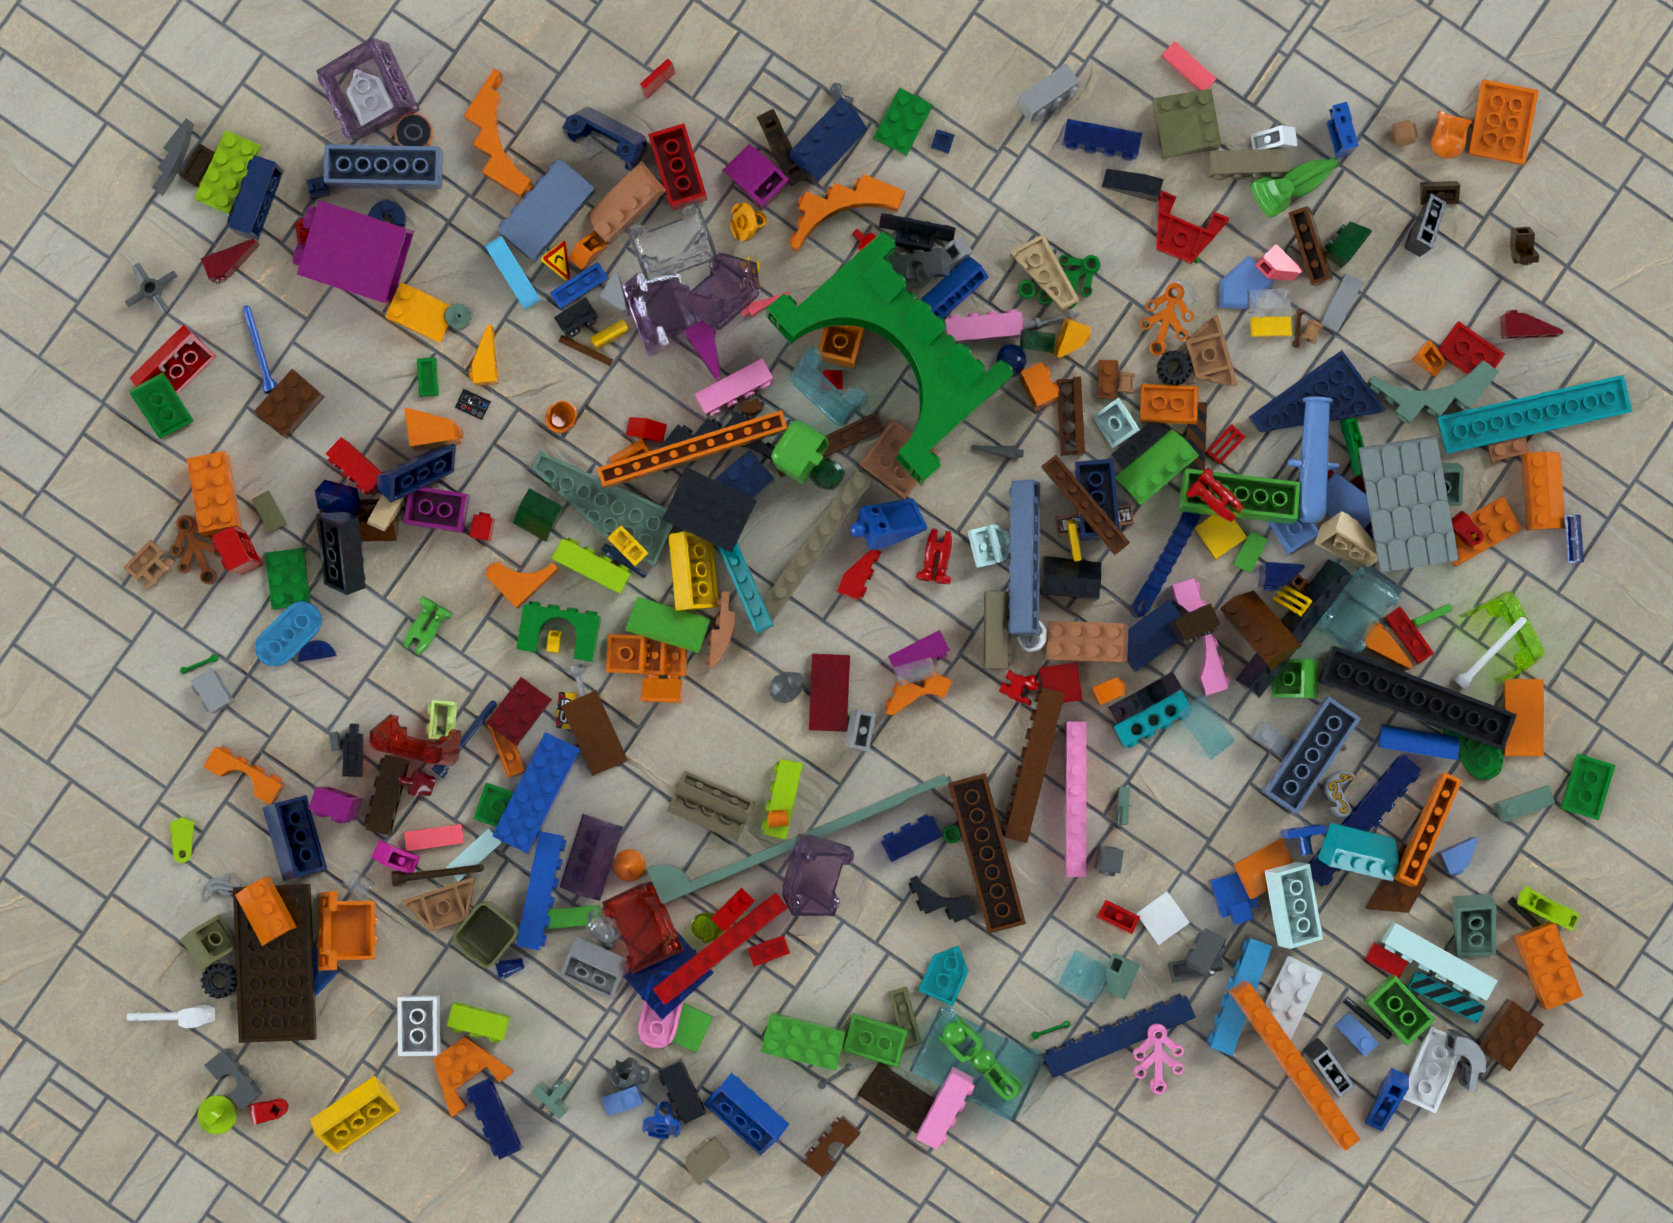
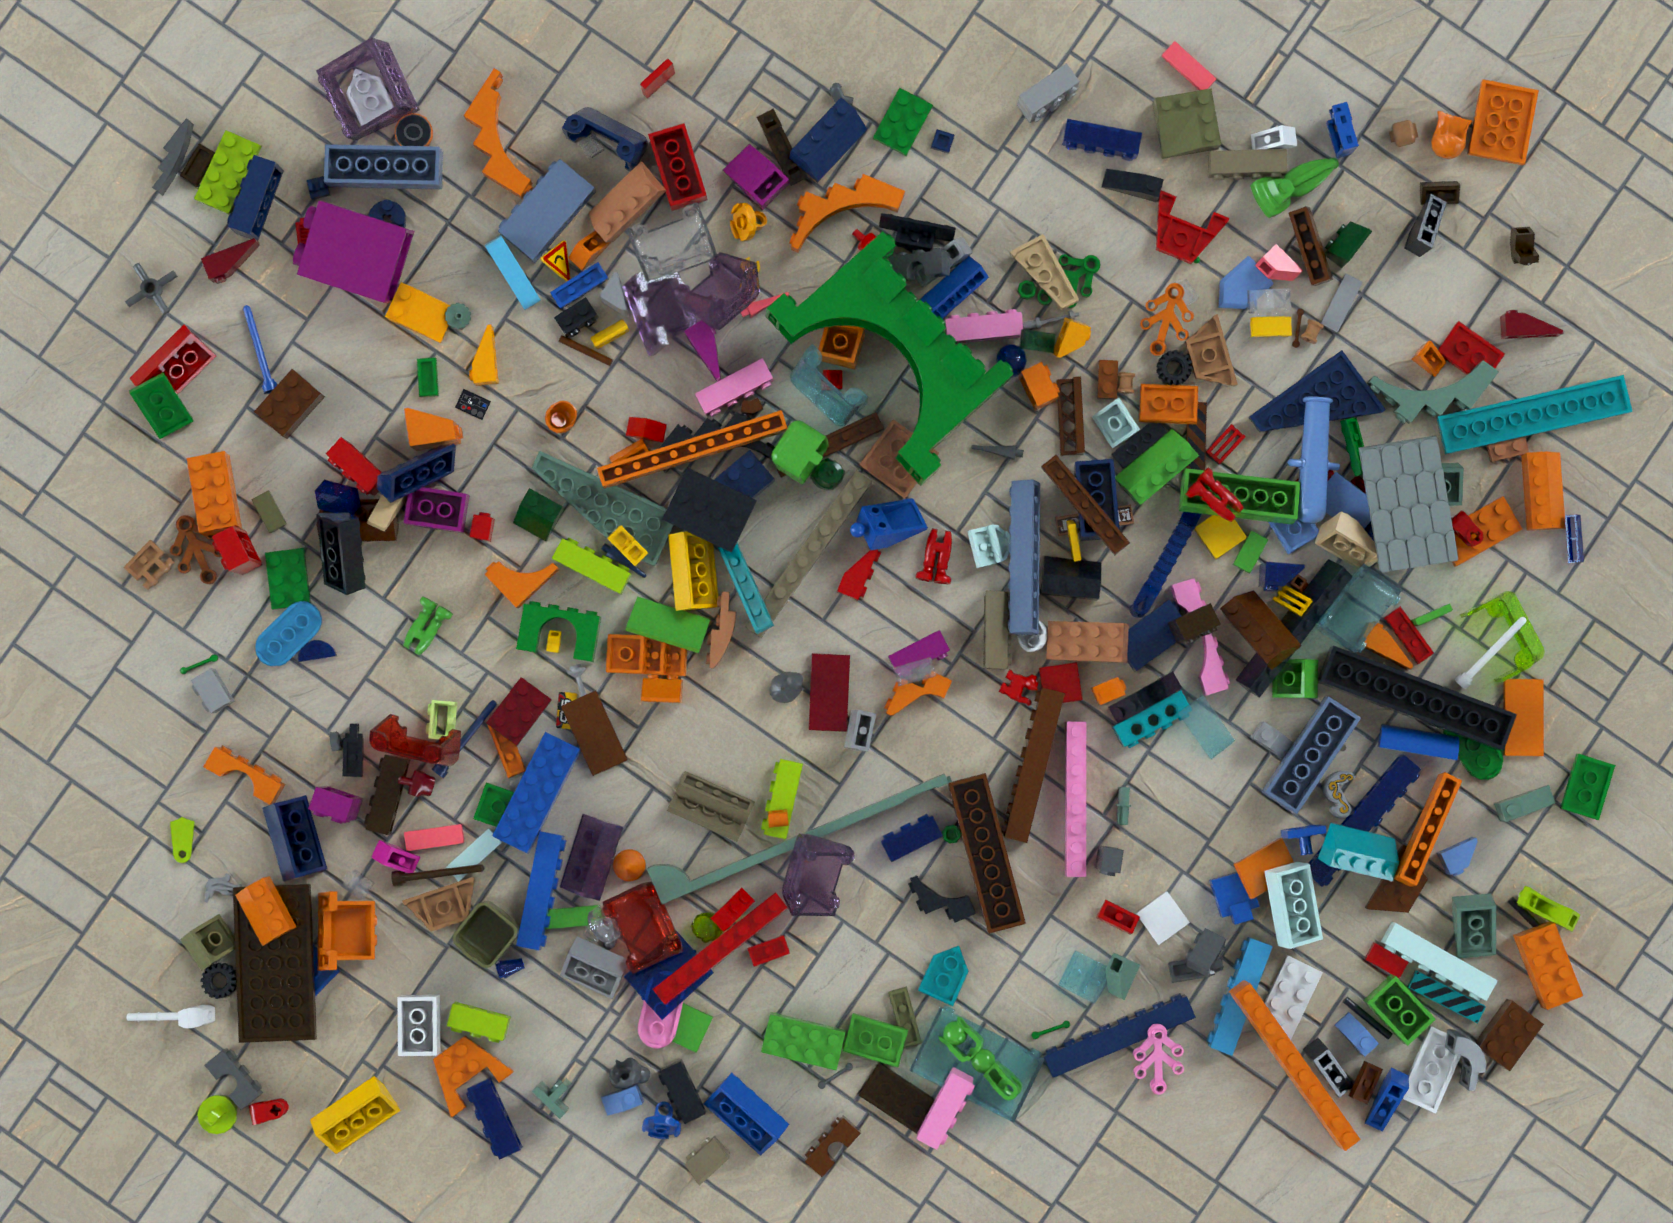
none -> reddish brown plate [1348,1061,1383,1105]

